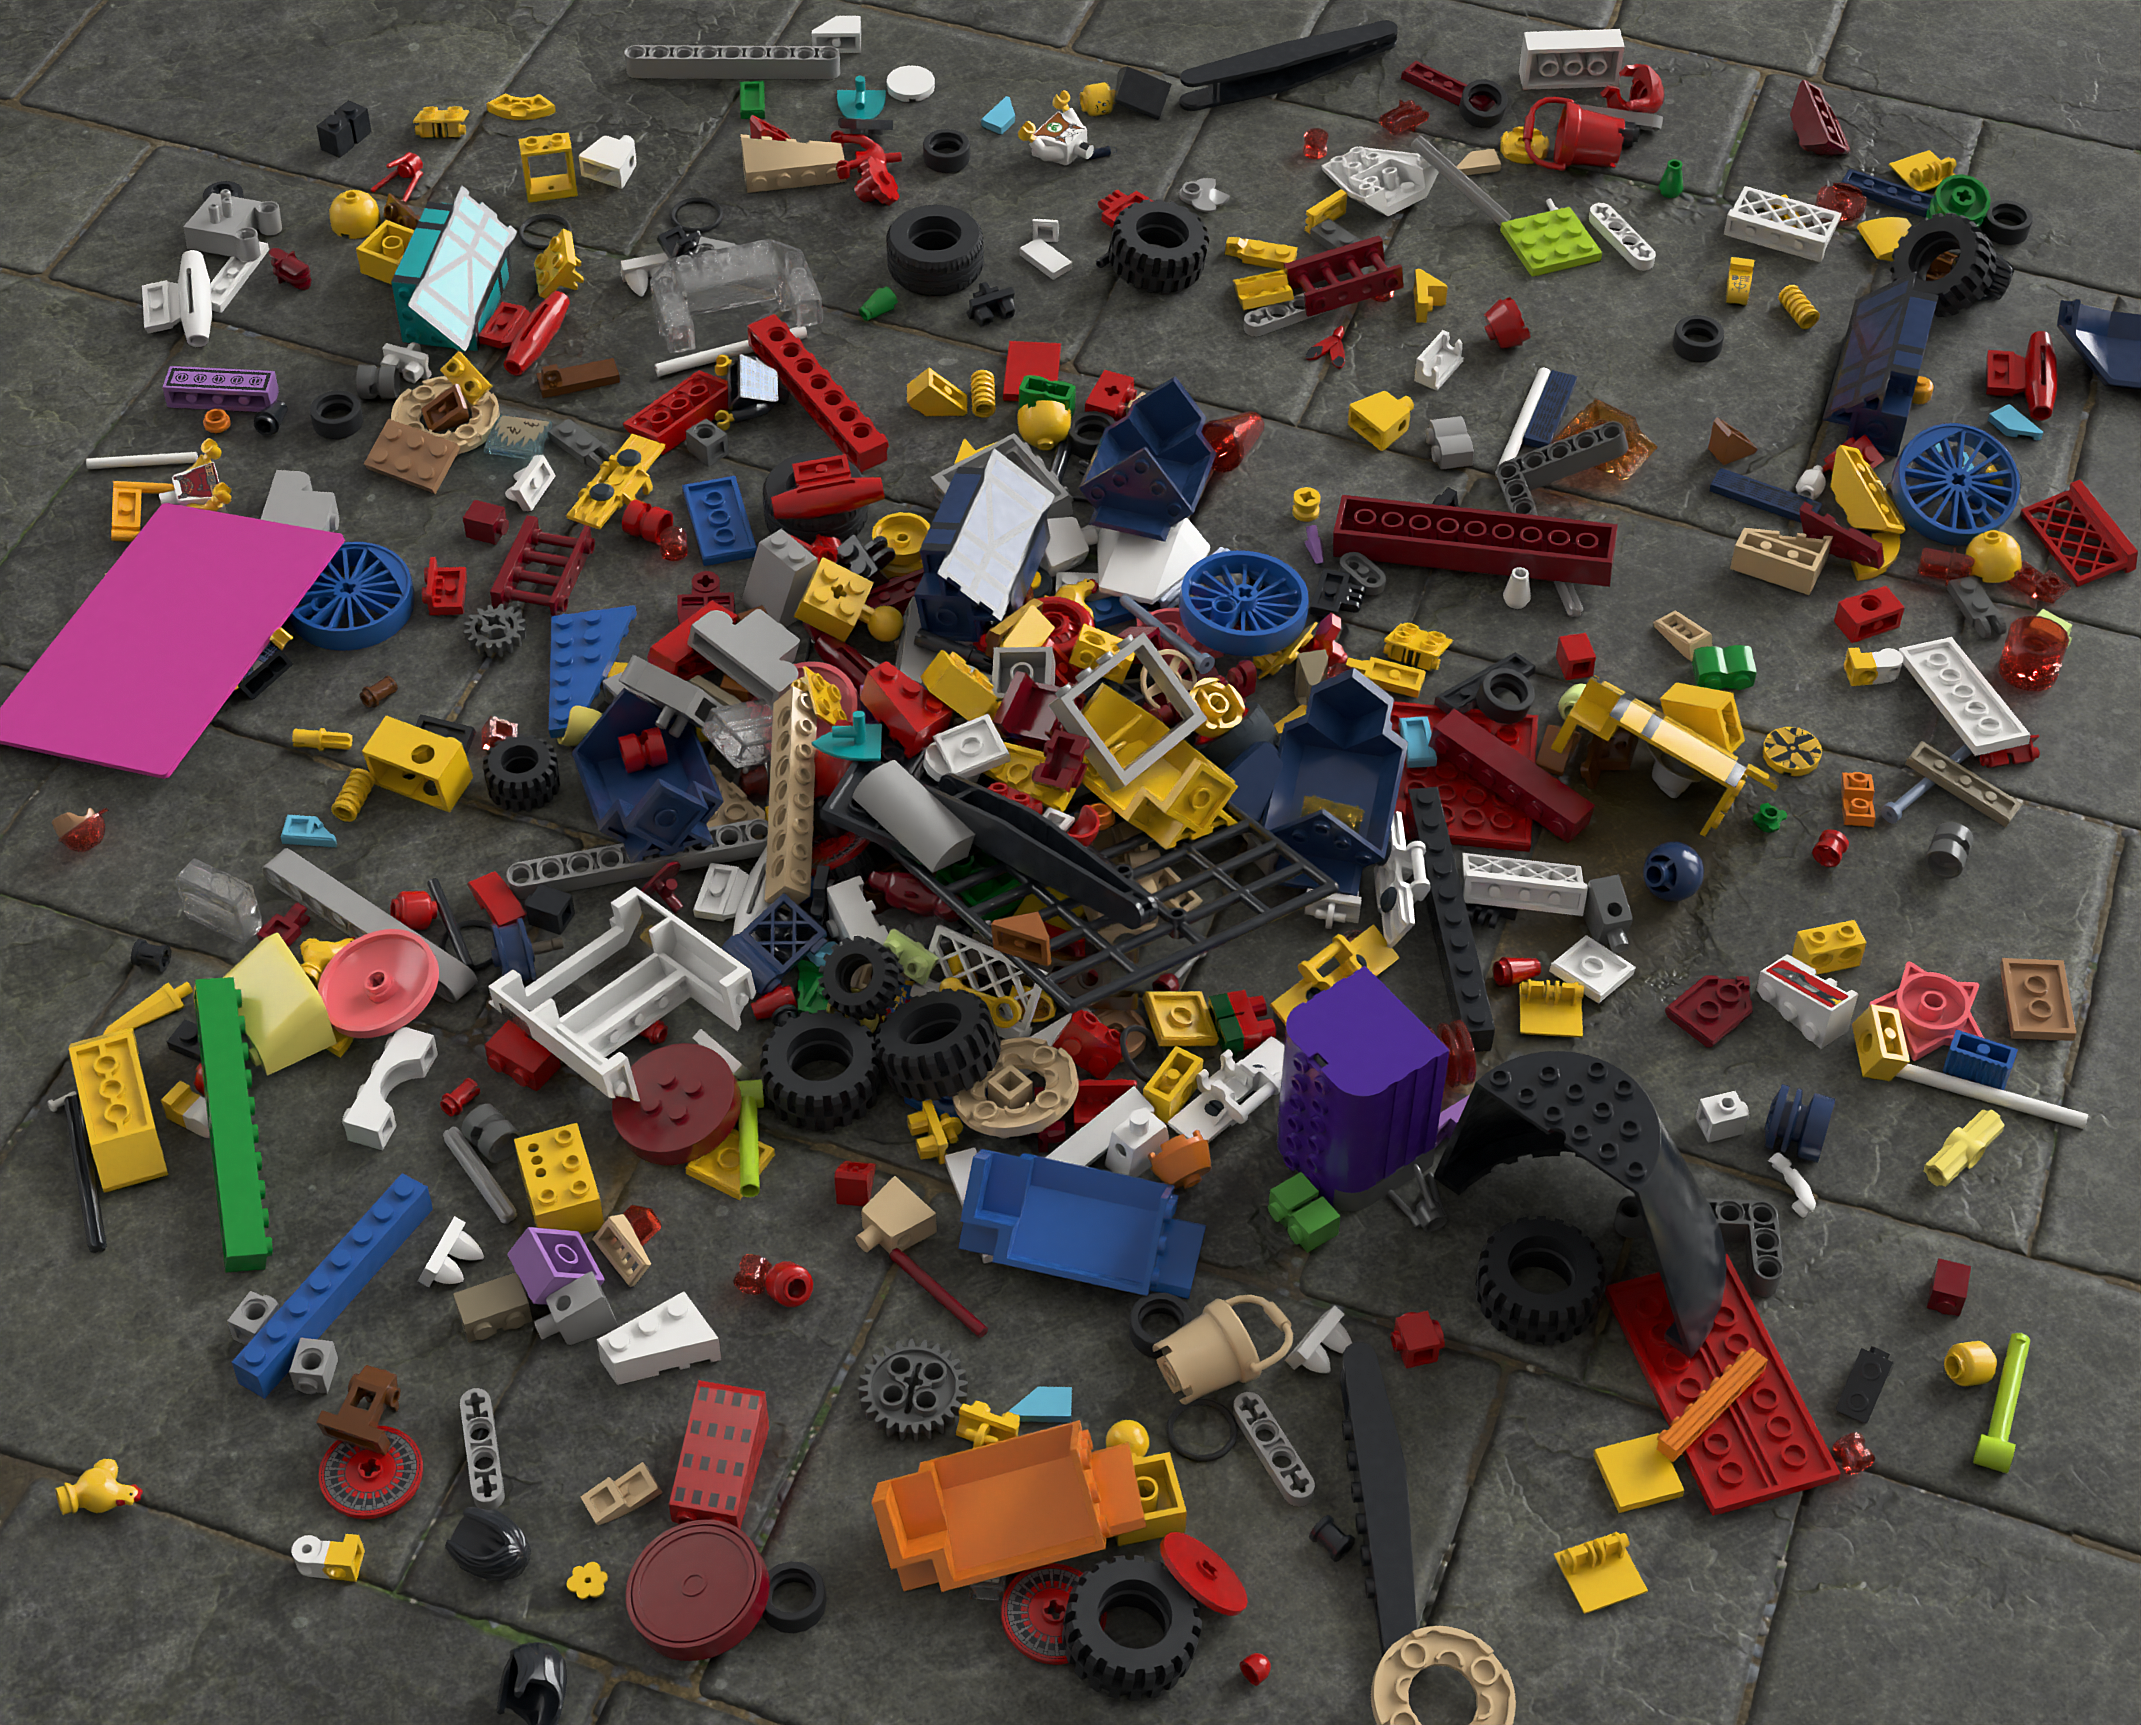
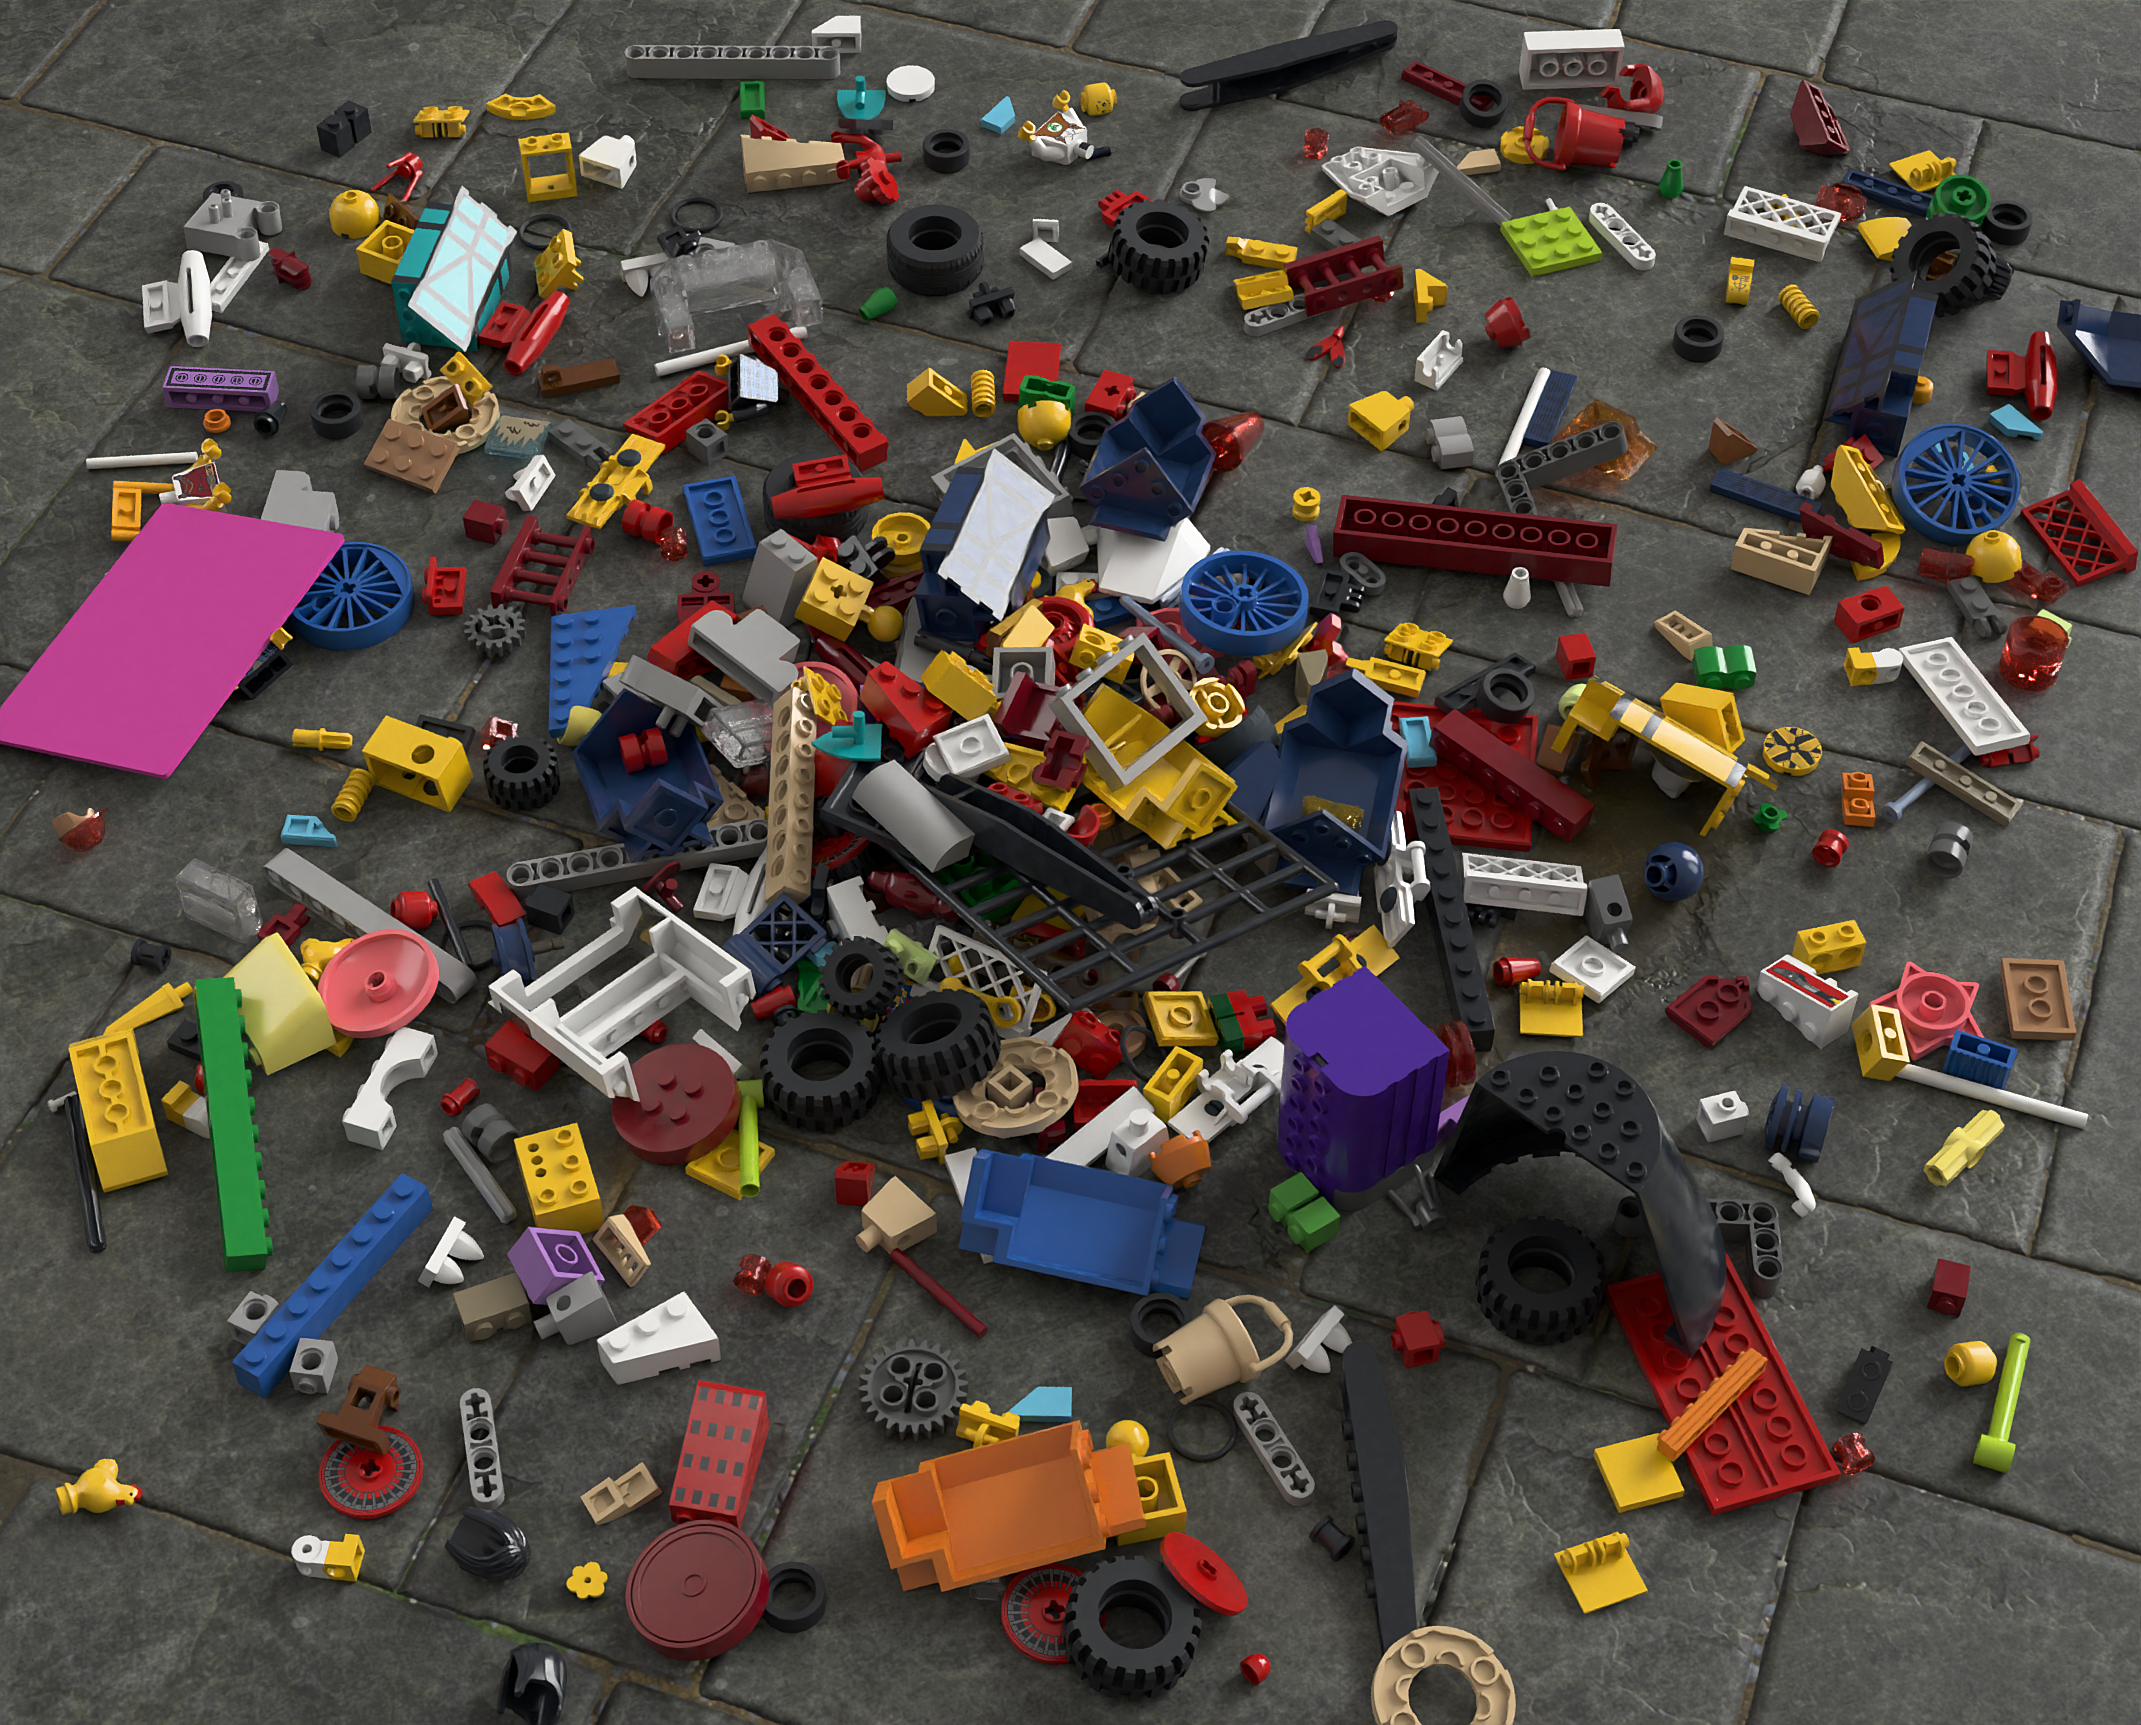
reddish brown pin [359,675,398,708] -> none
dark orange slope [991,912,1051,966] -> none
black slope [1114,66,1172,120] -> none

